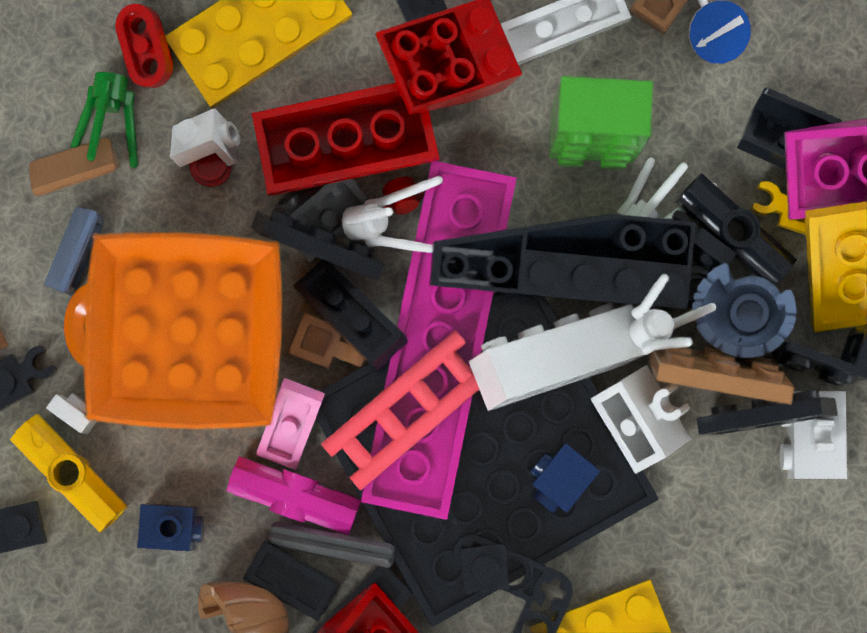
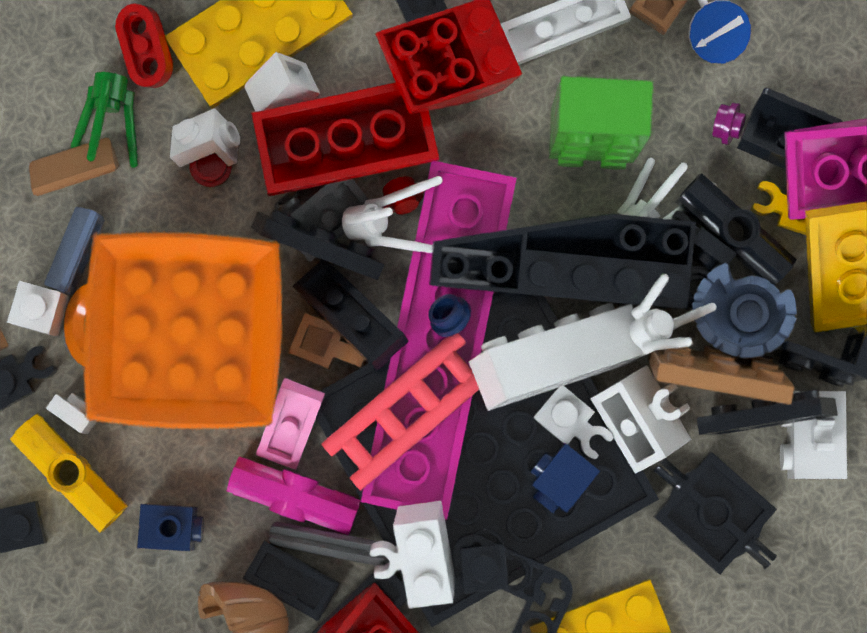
none -> white brick [7,281,70,337]
none -> white panel [245,52,320,112]
none -> white brick [370,501,456,608]
none -> dark blue plate [428,294,471,337]
none -> white plate [533,386,613,459]
none -> black plate [653,452,777,575]
none -> magenta plate [712,102,746,145]

